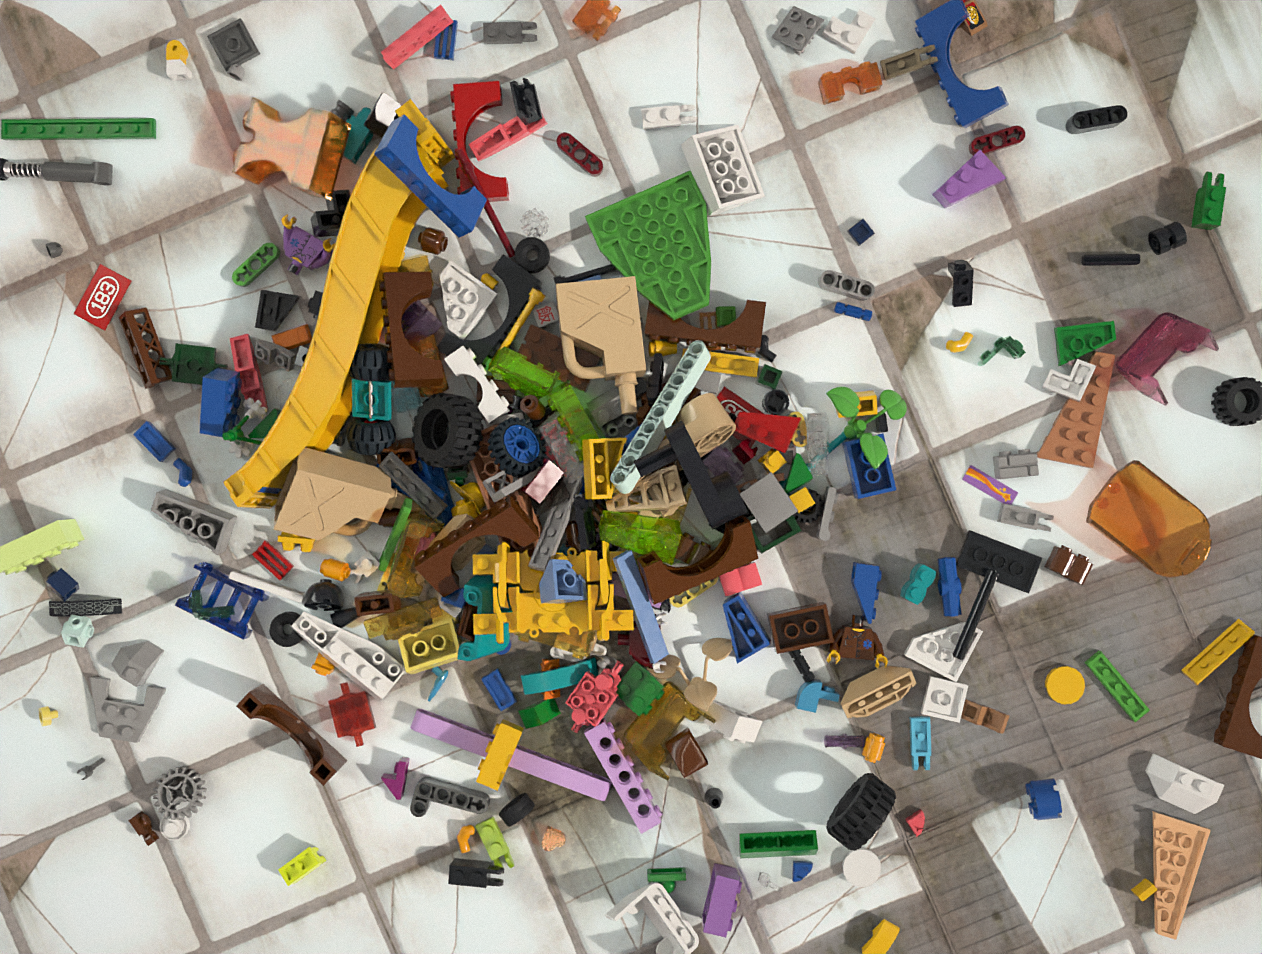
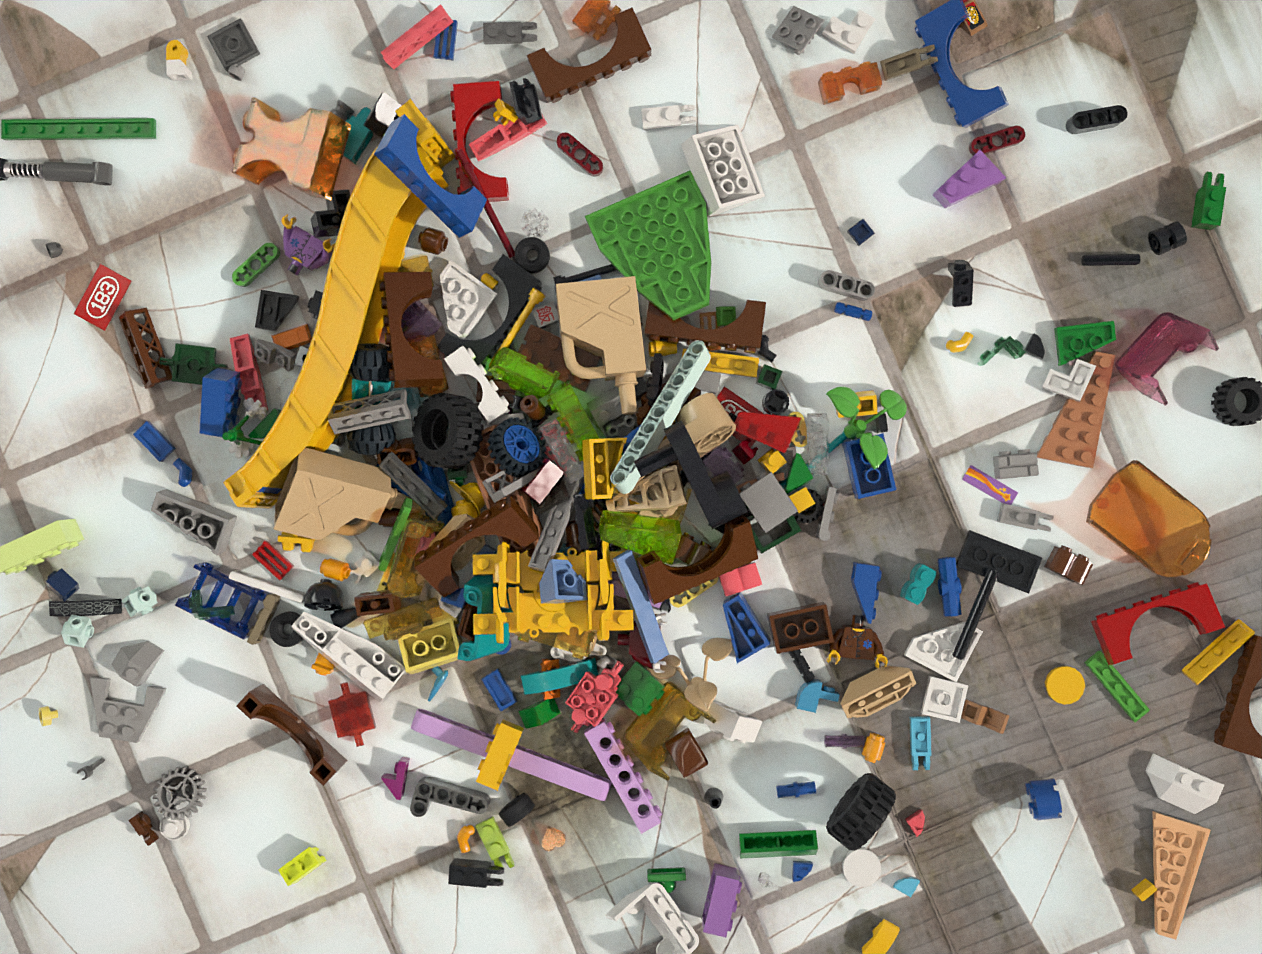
none -> light aqua brick [122,586,158,617]
none -> dark tan hinge [247,593,281,645]
none -> light grey fence [328,389,411,434]
none -> yellow tile [493,98,519,126]
none -> reddish brown arch [527,7,652,103]
none -> blue pin [776,781,816,798]
none -> medium azure tile [893,877,920,897]
none -> black tile [1024,333,1045,360]
none -> red arch [1091,582,1225,665]

